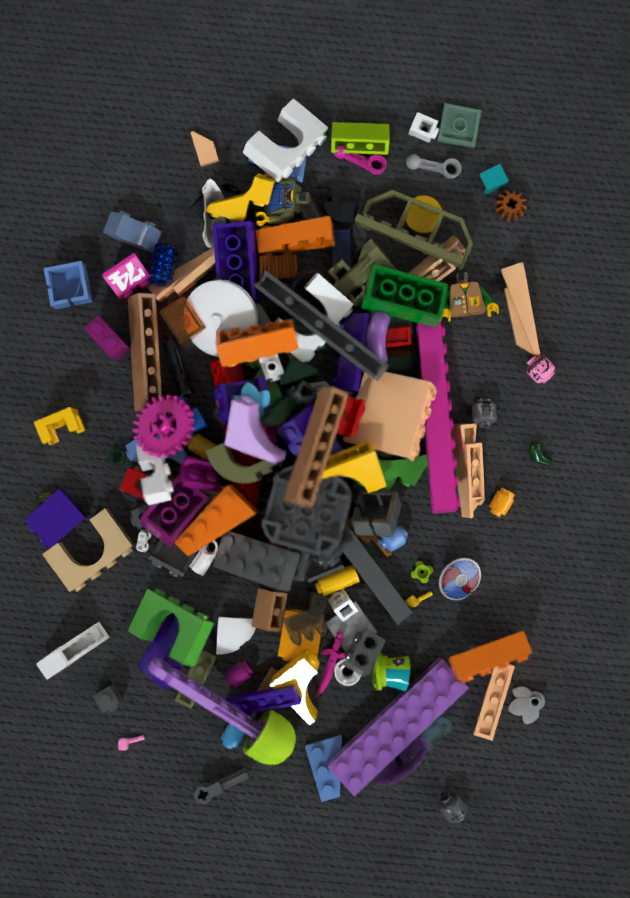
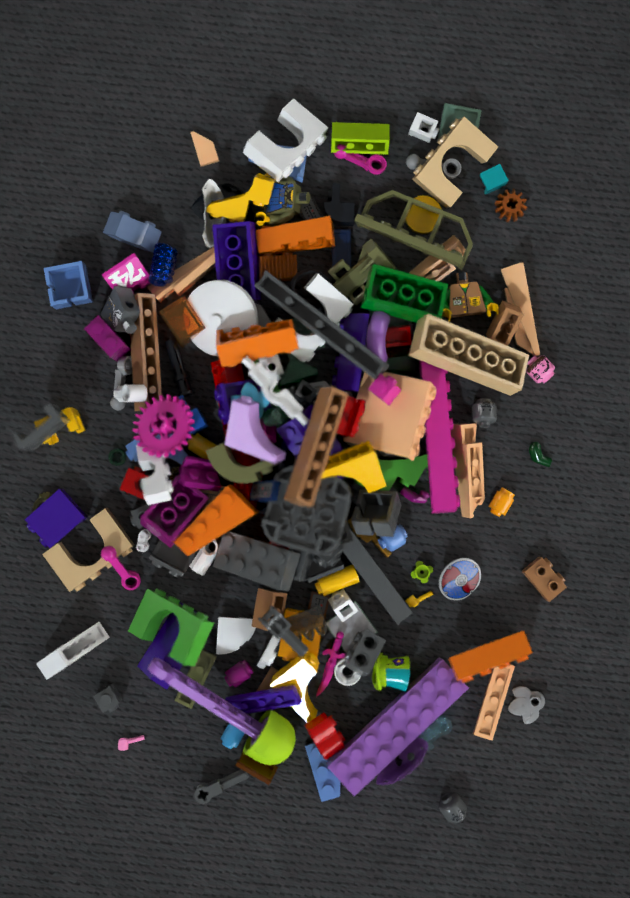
none -> dark grey panel [12,403,70,451]
none -> dark grey torso [101,286,140,334]
none -> dark pink piece [101,546,141,590]
none -> light grey piece [110,356,132,411]
none -> white piece [114,385,147,402]
none -> reddish brown tile [235,752,278,785]
none -> white piece [242,356,309,426]
none -> tile [249,480,280,502]
none -> white wing [257,635,281,669]
none -> dark grey connector [258,605,308,656]
none -> red brick [304,712,345,761]
none -> dark pink brick [368,373,401,406]
none -> magenta arm [400,486,430,504]
none -> tan brick [409,314,529,396]
none -> tan arch [412,117,498,208]
none -> medium nougat brick [486,300,524,346]
none -> medium nougat brick [522,557,567,602]

